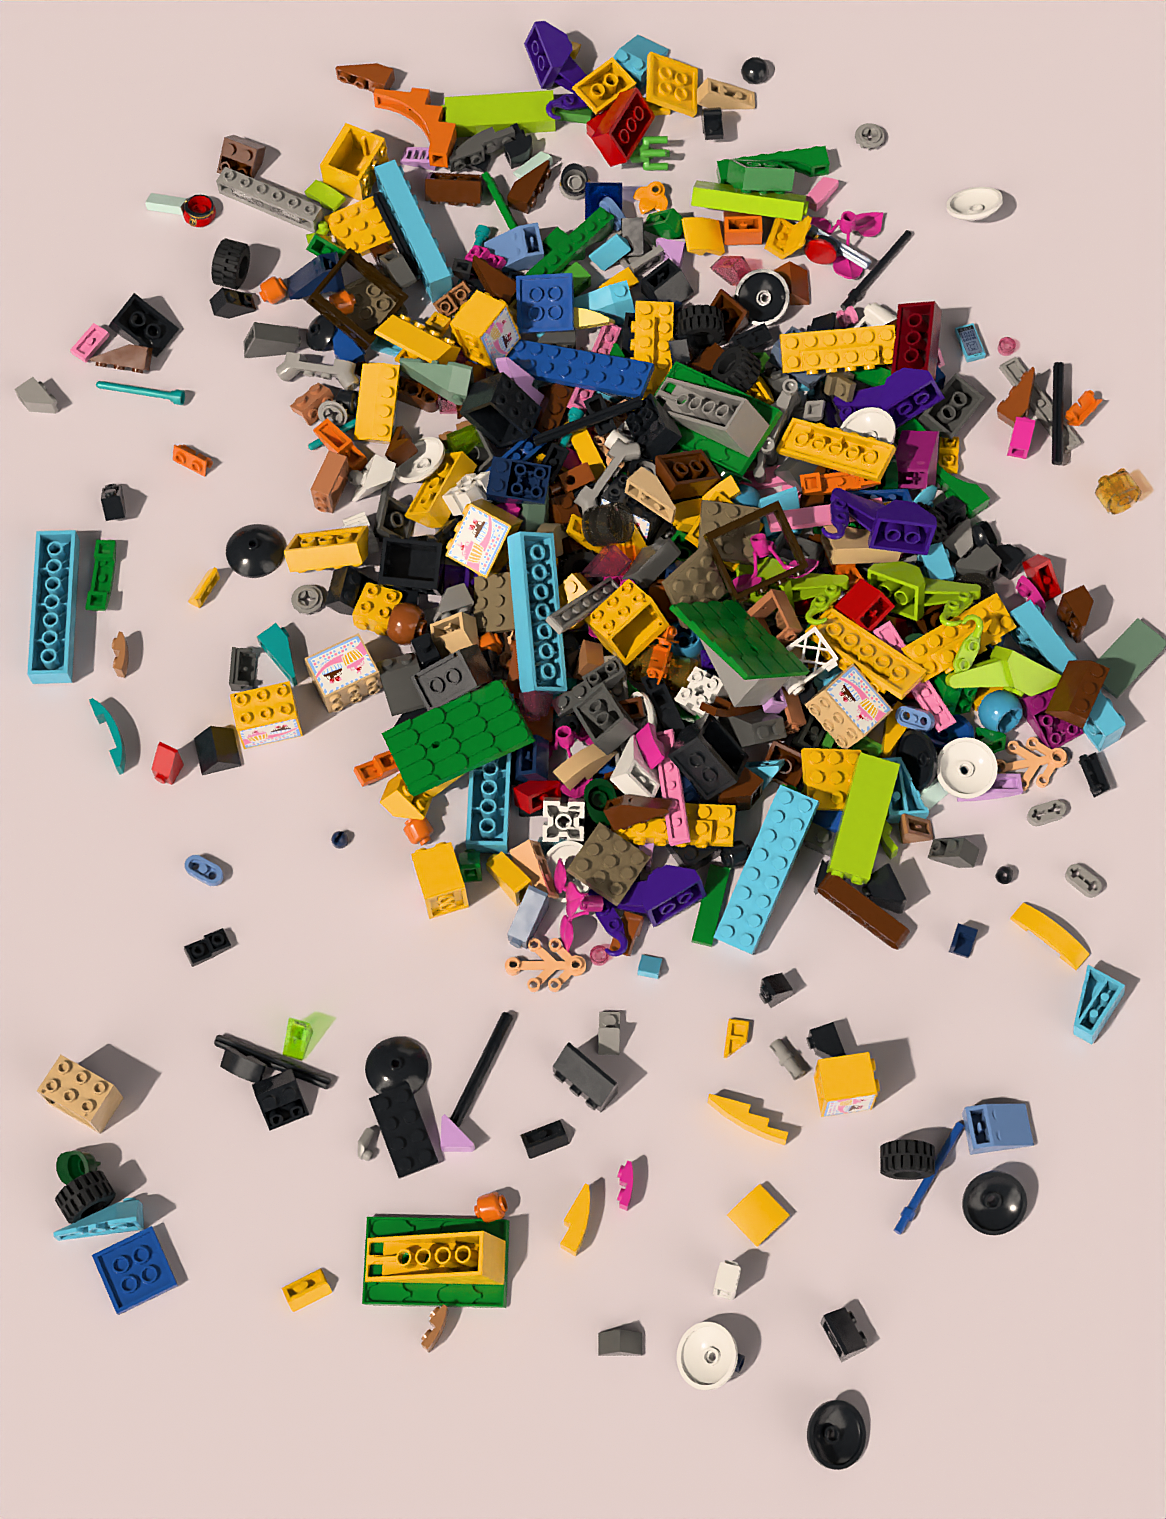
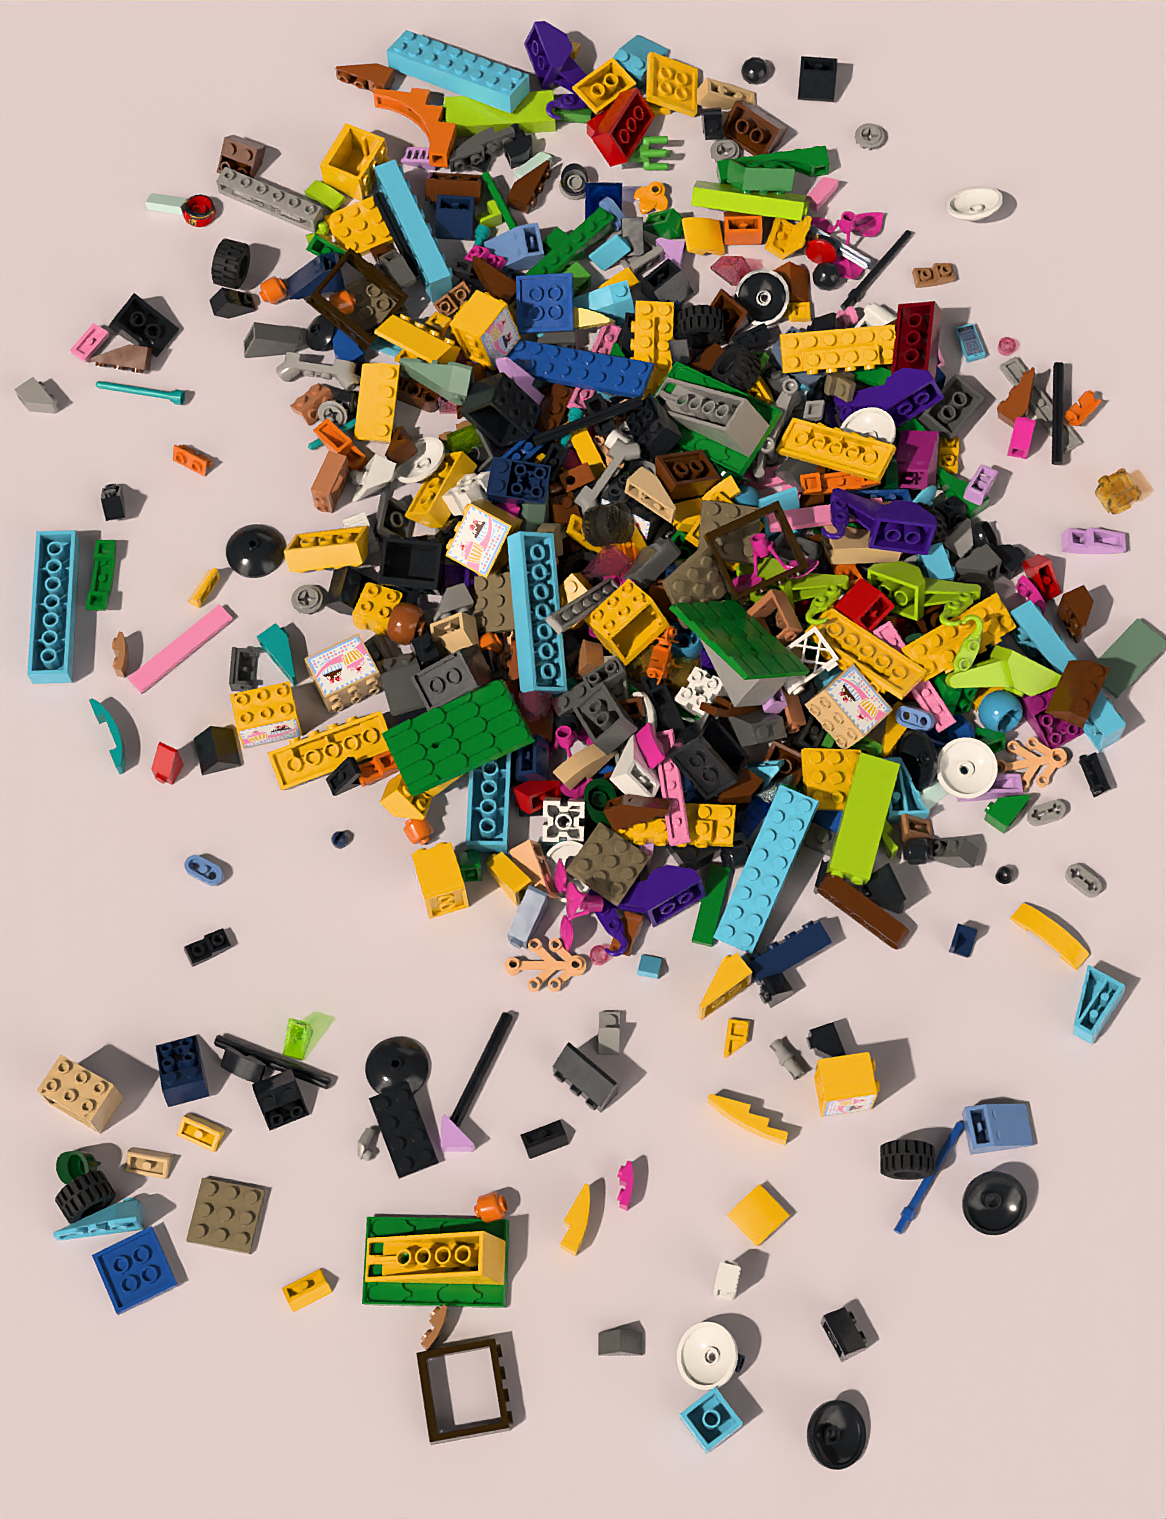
none -> tan slope [125,1147,173,1179]
none -> bright pink tile [128,604,233,694]
none -> dark blue slope [156,1035,209,1107]
none -> yellow slope [177,1113,226,1152]
none -> dark tan plate [186,1178,266,1255]
none -> yellow plate [267,711,389,791]
none -> black slope [326,757,362,796]
none -> light grey slope [364,634,394,667]
none -> medium azure brick [387,30,530,113]
none -> dark brown window [416,1339,513,1445]
none -> dark blue slope [435,195,476,241]
none -> lime panel [475,199,502,229]
none -> medium azure brick [679,1387,743,1454]
none -> yellow slope [699,953,752,1020]
none -> light grey gear [710,139,739,163]
none -> reddish brown slope [723,100,788,156]
none -> clear blue hinge [735,792,772,839]
none -> dark blue brick [746,920,832,985]
none -> clear light blue slope [757,775,792,803]
none -> yellow tile [783,302,811,322]
none -> black slope [798,56,838,102]
none -> black hair [812,262,841,291]
none -> black head [902,838,933,865]
none -> medium nougat slope [912,263,955,288]
none -> lavender slope [963,464,999,506]
none -> green slope [984,795,1030,834]
none -> lavender slope [1061,527,1126,554]

